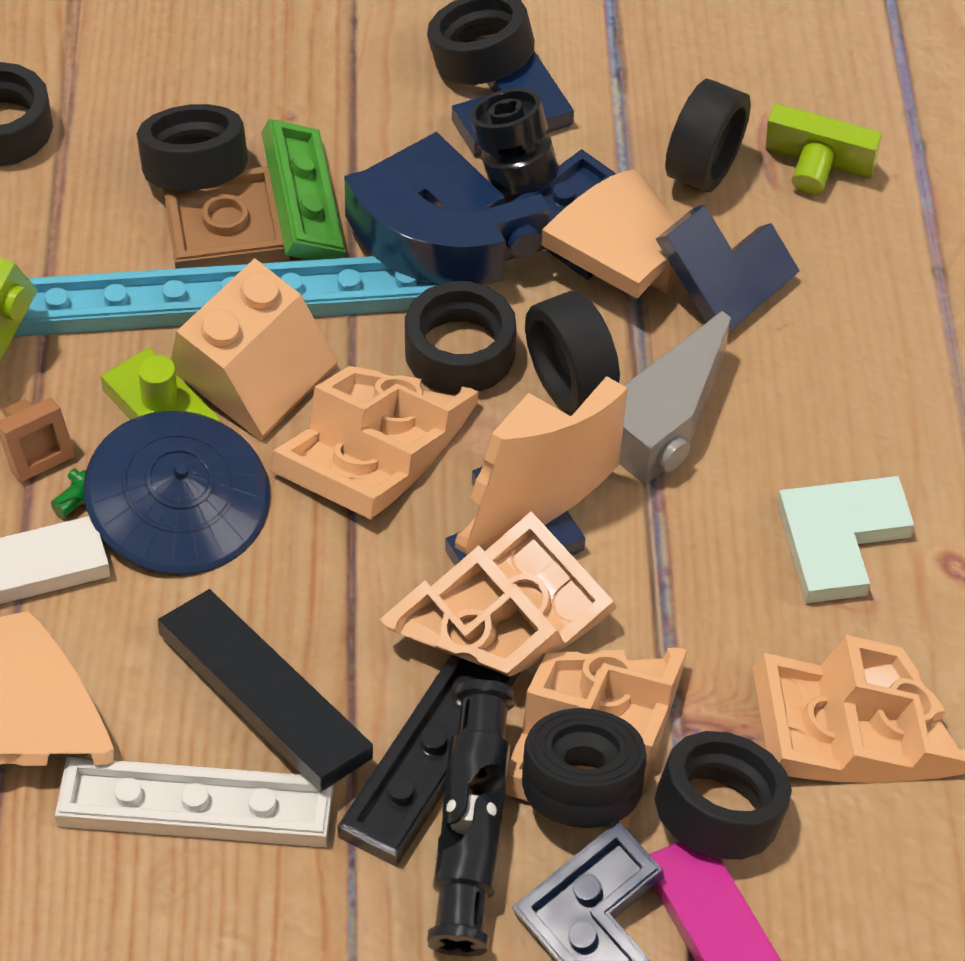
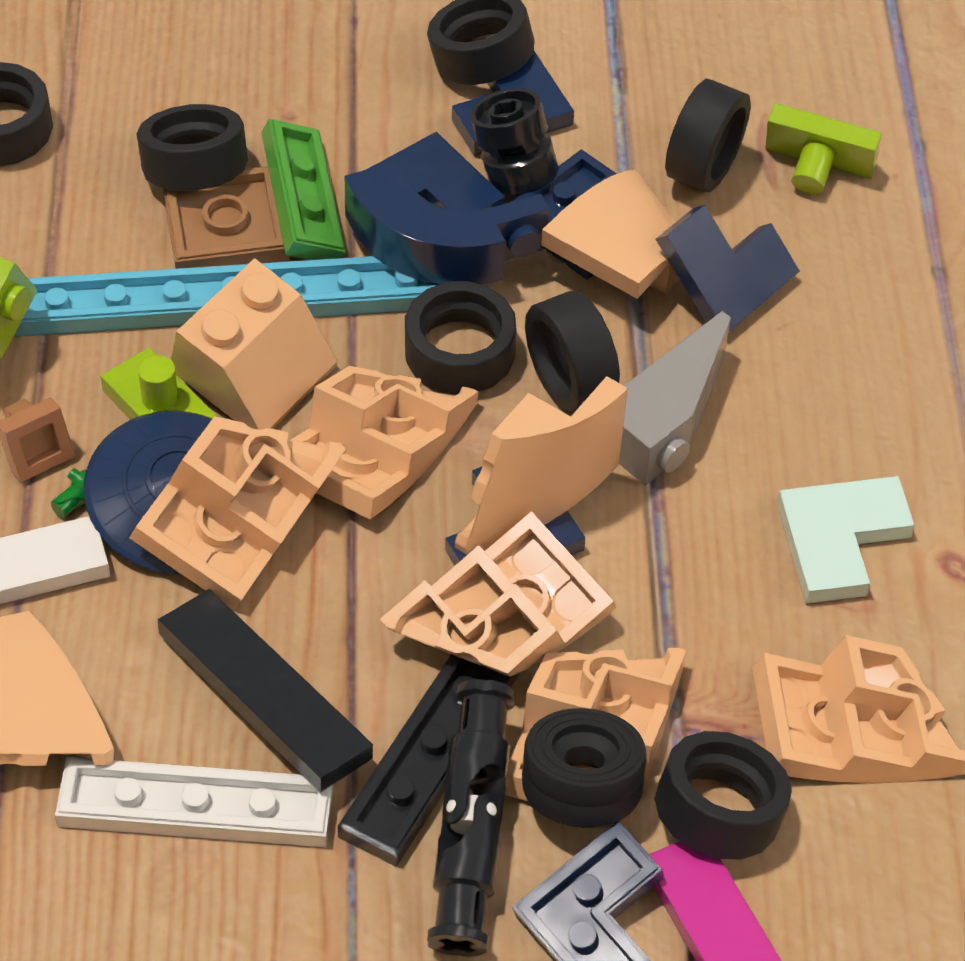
none -> light nougat slope [129,416,347,610]

